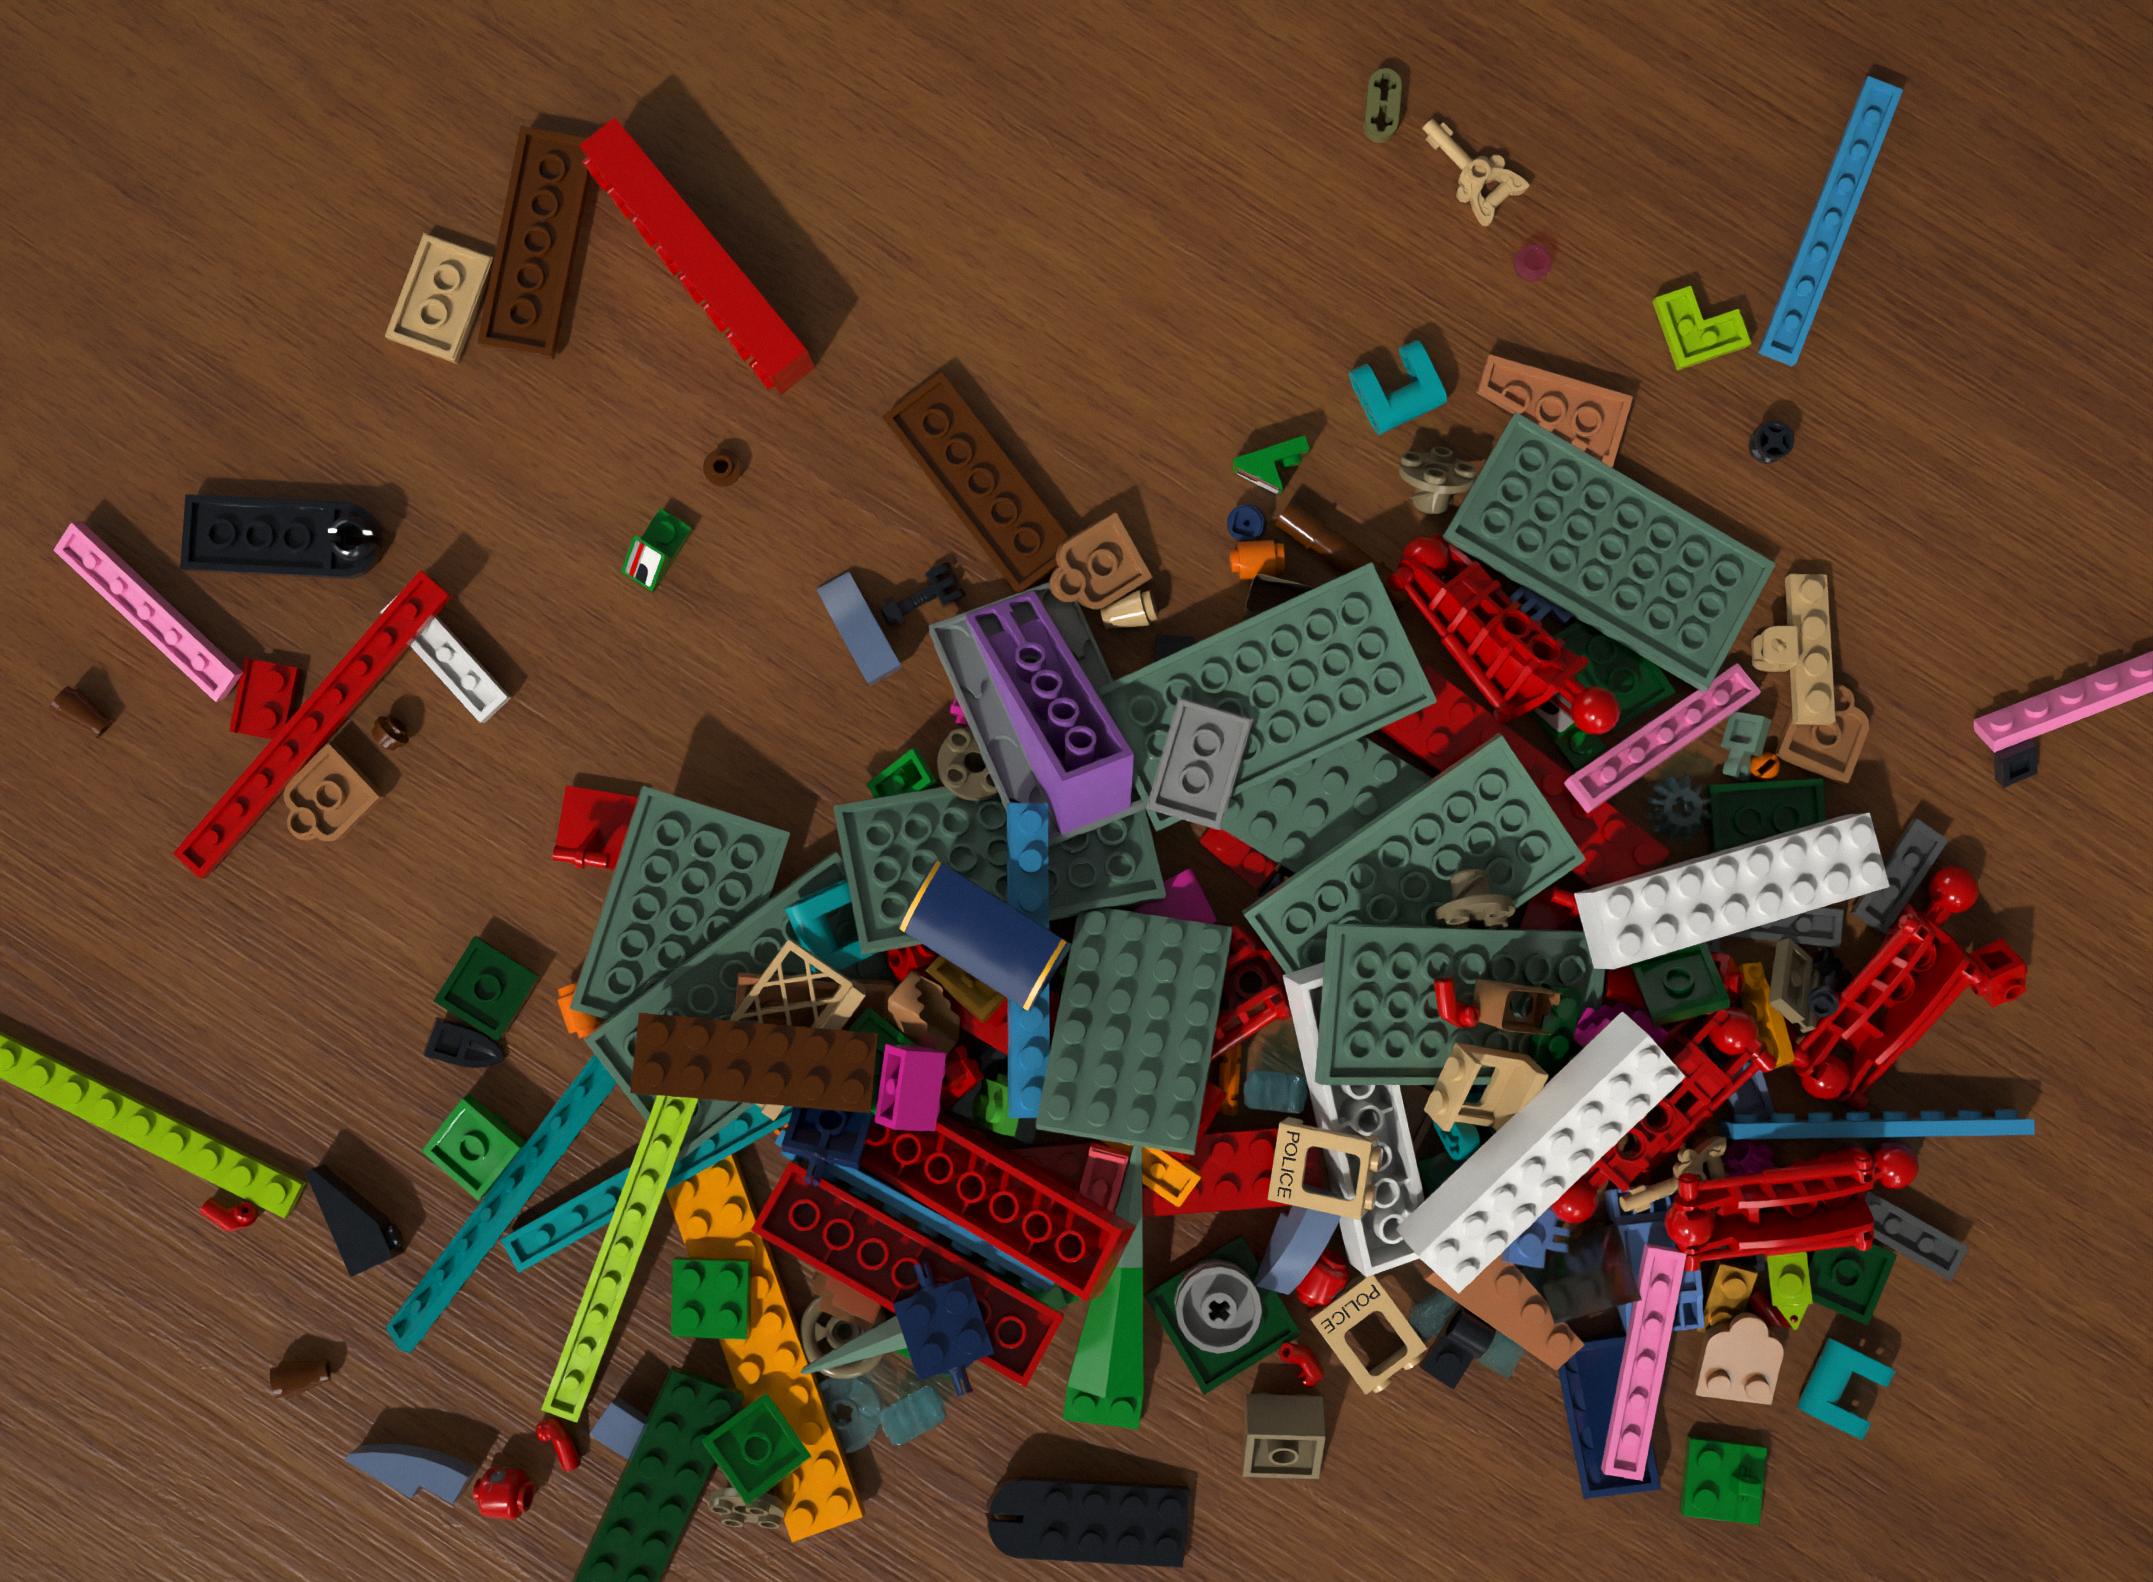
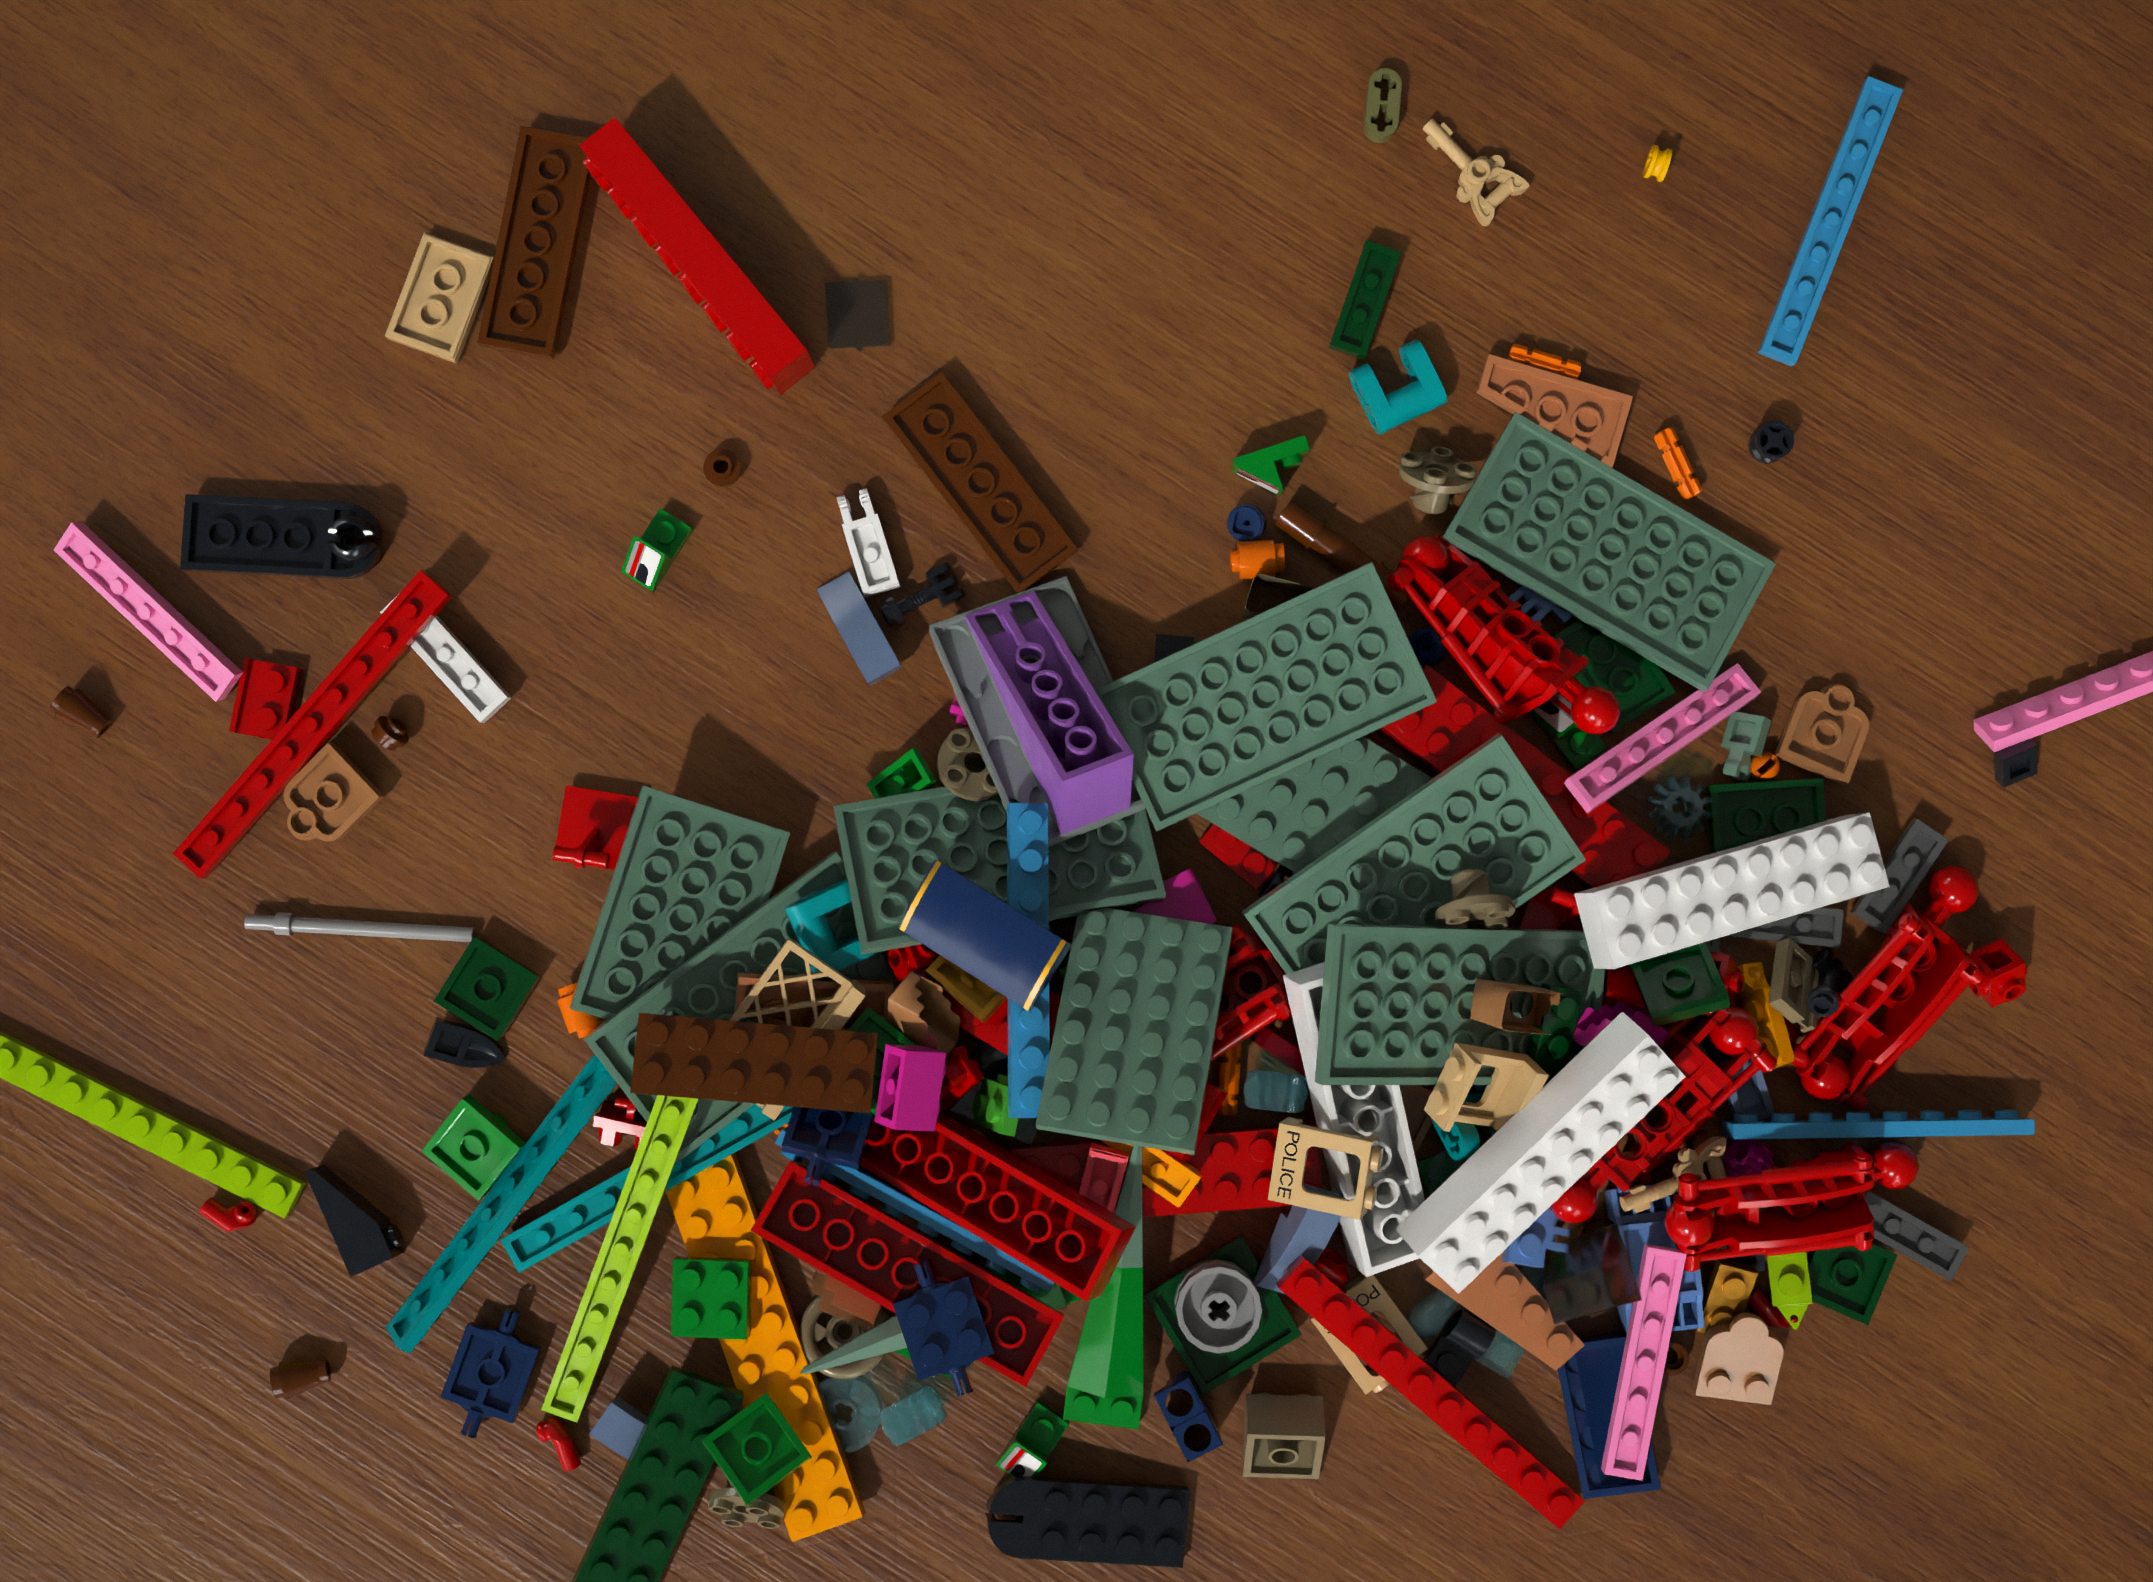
sand blue slope [345,1444,478,1504] -> none
red head [473,1466,534,1520] -> none
medium nougat plate [1049,512,1153,609] -> none
tan cone [1100,589,1158,630] -> none
light grey tile [1146,697,1253,830] -> none
red arm [1279,1343,1324,1388] -> none
red arm [1434,977,1480,1028] -> none
clear pink plate [1513,244,1552,282] -> none
lime plate [1652,286,1752,371] -> none
green hinge [1679,1436,1767,1525] -> none
tan plate [1751,574,1836,725] -> none
teal connector [1796,1337,1896,1441] -> none
none -> light grey bar [244,912,476,942]
none -> dark blue plate [441,1308,542,1438]
none -> red hips [593,1096,647,1150]
none -> clear smoke piece [825,278,890,351]
none -> white hinge [836,488,901,598]
none -> green slope [995,1400,1070,1478]
none -> dark blue piece [1151,1370,1223,1462]
none -> dark red beam [1250,1027,1306,1077]
none -> red plate [1276,1255,1585,1530]
none -> dark green plate [1329,240,1401,360]
none -> dark blue tile [1409,628,1447,667]
none -> orange axle [1507,344,1582,380]
none -> yellow bush [1643,144,1673,182]
none -> orange axle [1654,427,1702,500]
none -> reddish brown plate [1663,1337,1690,1376]

